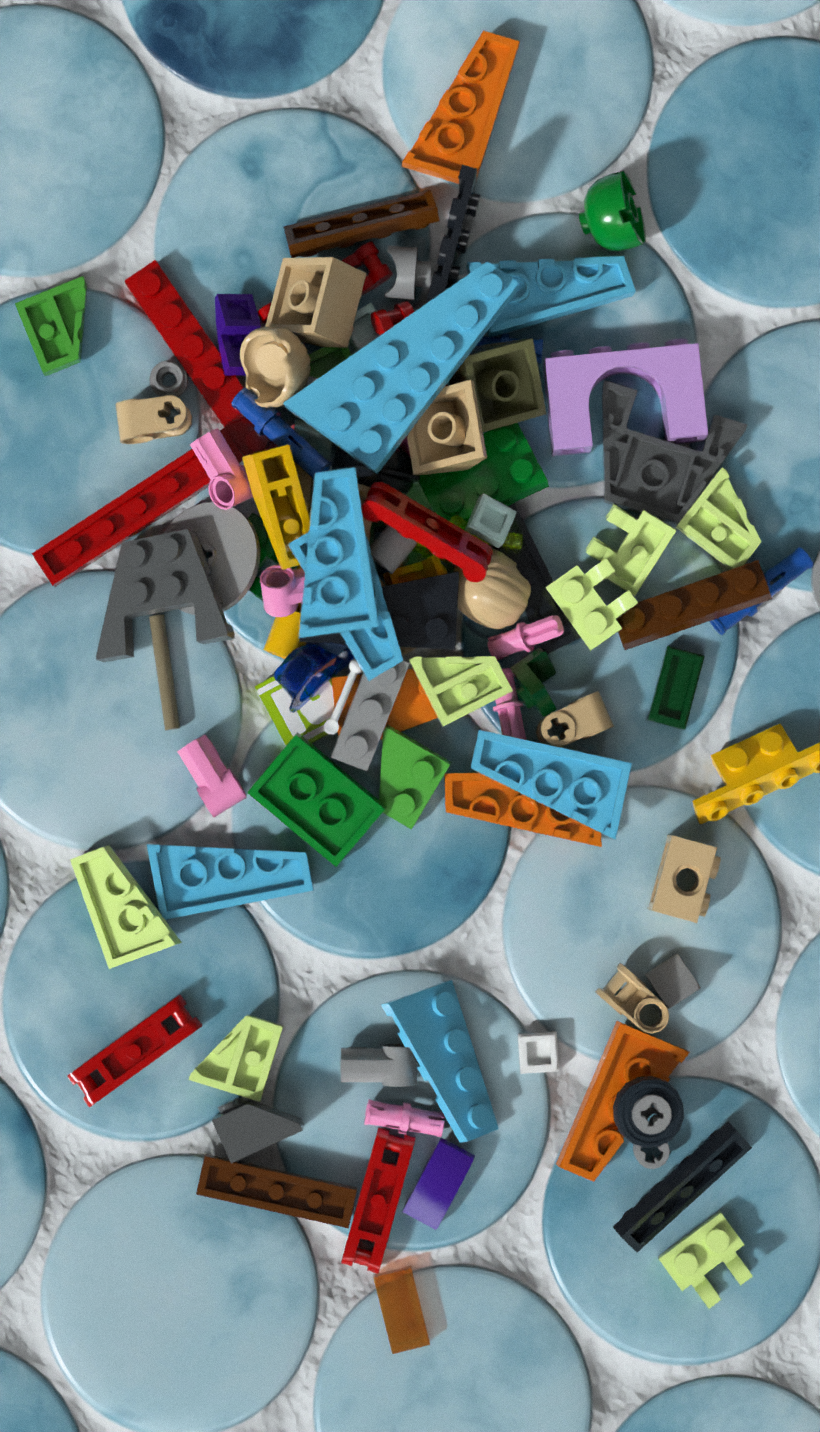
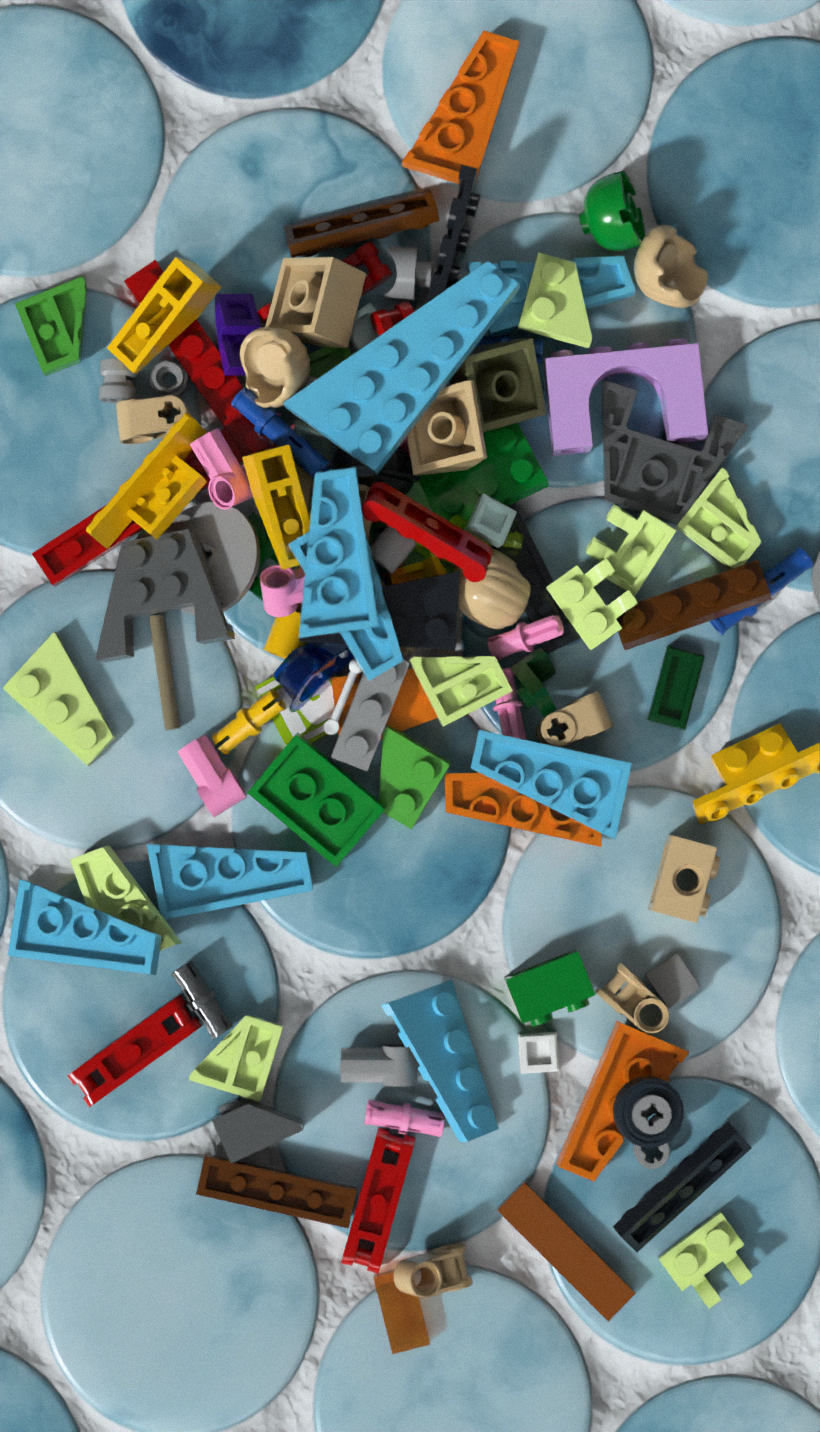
dark purple slope [402,1137,475,1230] -> none
none -> yellowish green wing [3,632,115,766]
none -> medium azure wing [8,879,162,975]
none -> yellow bracket [86,413,207,549]
none -> light grey wheel [98,358,138,404]
none -> yellow slope [107,257,221,374]
none -> dark grey pin [171,960,233,1039]
none -> yellow pin [212,689,286,755]
none -> tan piece [394,1243,473,1298]
none -> dark orange tile [497,1181,636,1322]
none -> green brick [504,949,595,1027]
none -> yellowish green wing [517,252,592,348]
none -> tan piece [634,225,708,308]

